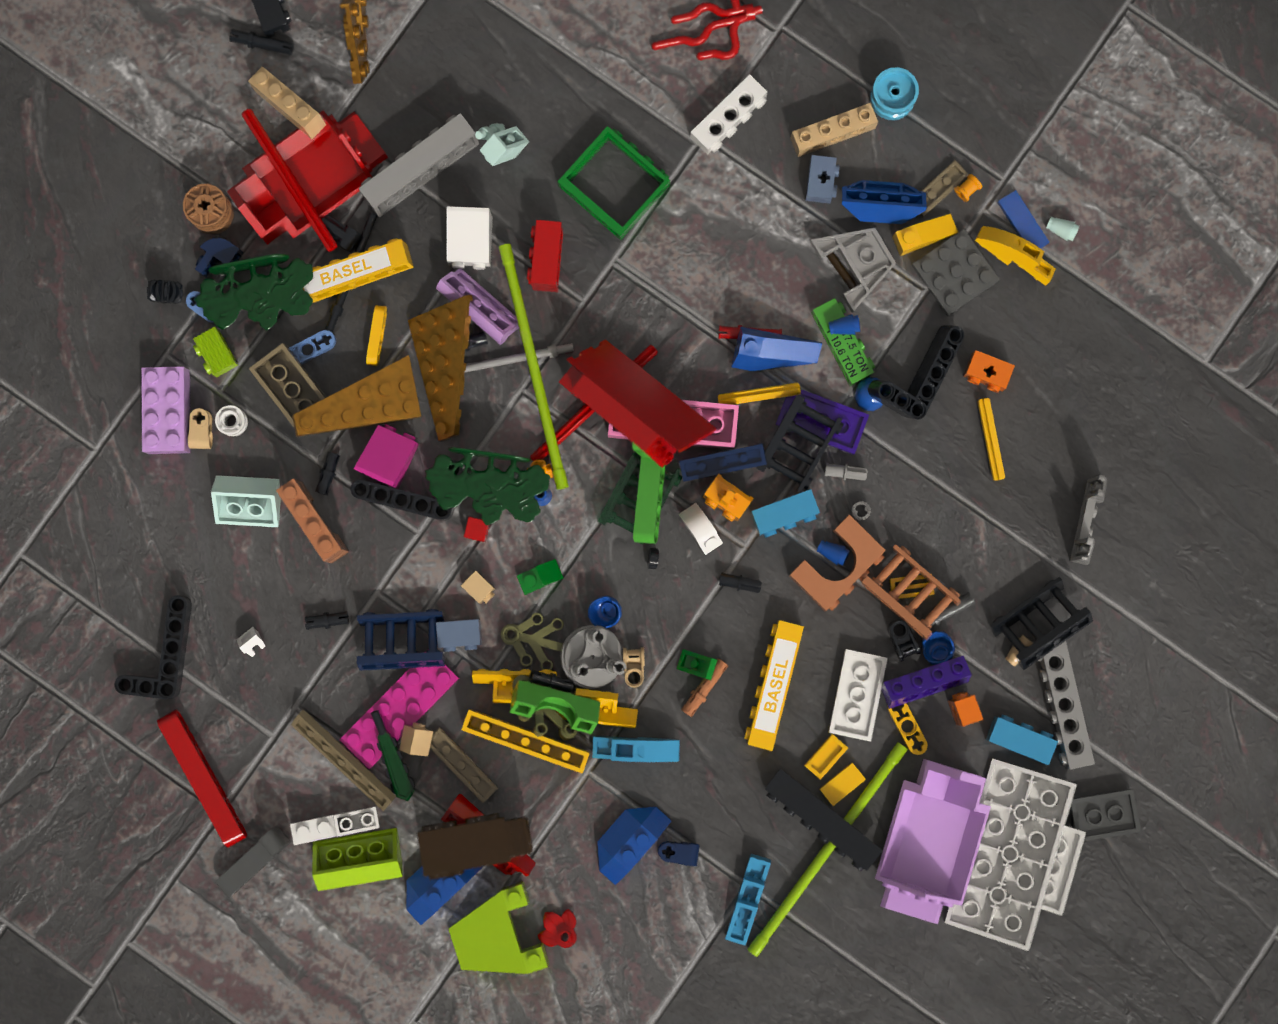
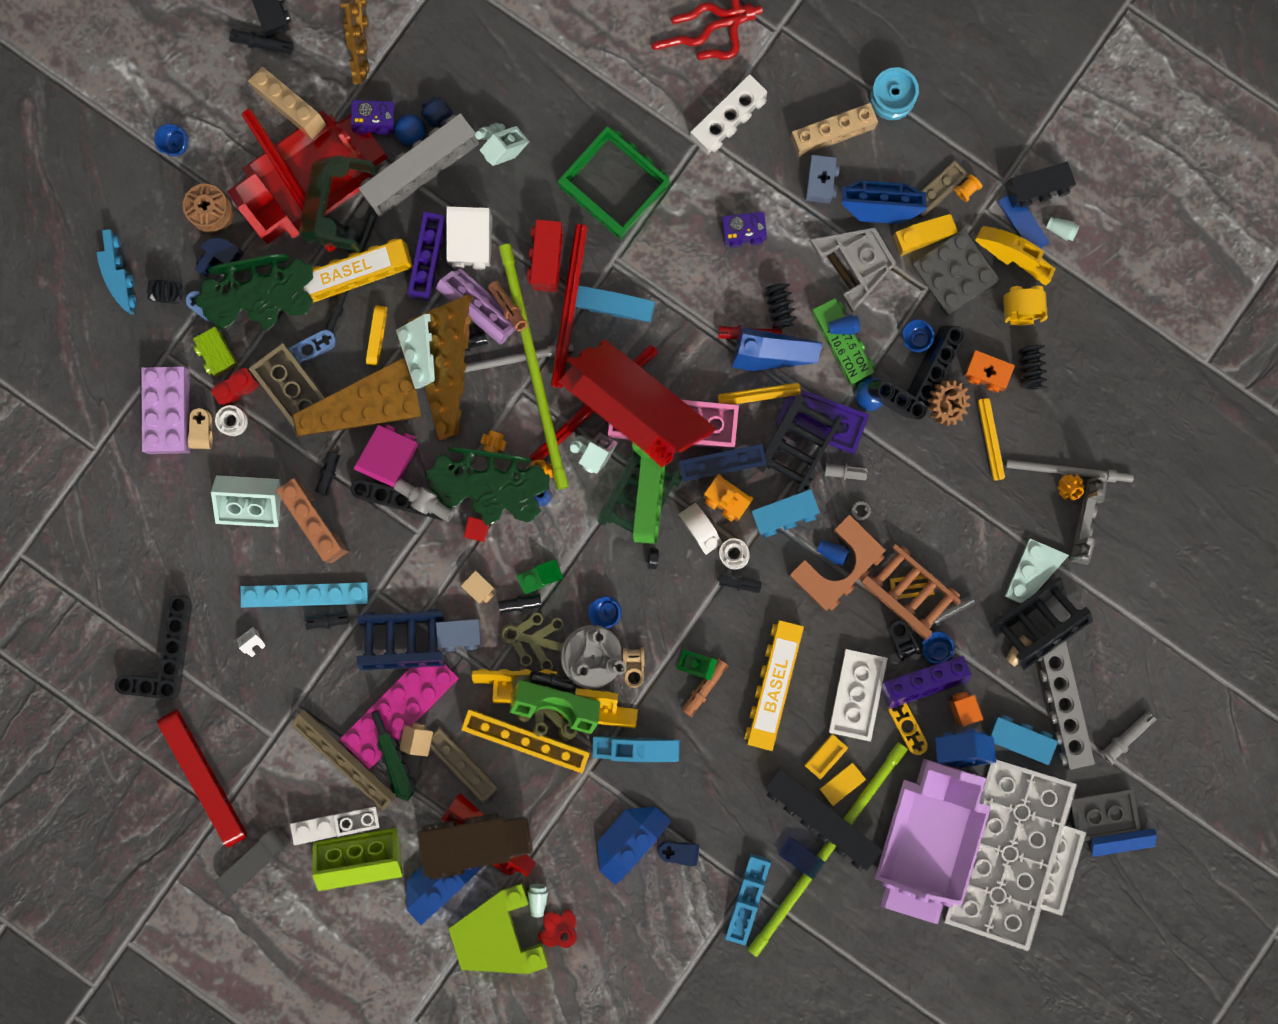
none -> dark azure slope [96,229,137,314]
none -> blue hair [154,124,189,157]
none -> red brick [211,368,259,406]
none -> medium azure plate [241,583,369,608]
none -> windscreen [299,155,377,251]
none -> dark purple brick [351,100,395,135]
none -> blue hair [394,114,425,147]
none -> light grey pin [394,479,454,522]
none -> light aqua wing [396,314,435,389]
none -> dark purple brick [408,212,446,302]
none -> dark blue head [421,96,453,128]
none -> light orange gear [480,430,507,453]
none -> nougat pin [488,281,528,331]
none -> black pin [498,594,542,614]
none -> light aqua cone [527,884,549,917]
none -> red axle [551,224,587,388]
none -> light aqua brick [570,432,617,474]
none -> dark azure slope [575,286,655,323]
none -> white wheel [719,538,750,570]
none -> dark purple brick [722,212,767,248]
none -> black piece [765,283,797,329]
none -> clear blue tile [778,837,825,880]
none -> blue hair [902,319,935,353]
none -> medium nougat gear [927,379,970,426]
none -> blue brick [935,729,996,769]
none -> yellow brick [1003,286,1048,326]
none -> black brick [1004,161,1076,208]
none -> light aqua wing [1004,539,1069,604]
none -> light grey bar [1006,459,1134,482]
none -> black piece [1018,345,1048,390]
none -> light orange gear [1057,474,1085,500]
none -> blue tile [1090,829,1157,857]
none -> light grey pin [1099,711,1156,766]

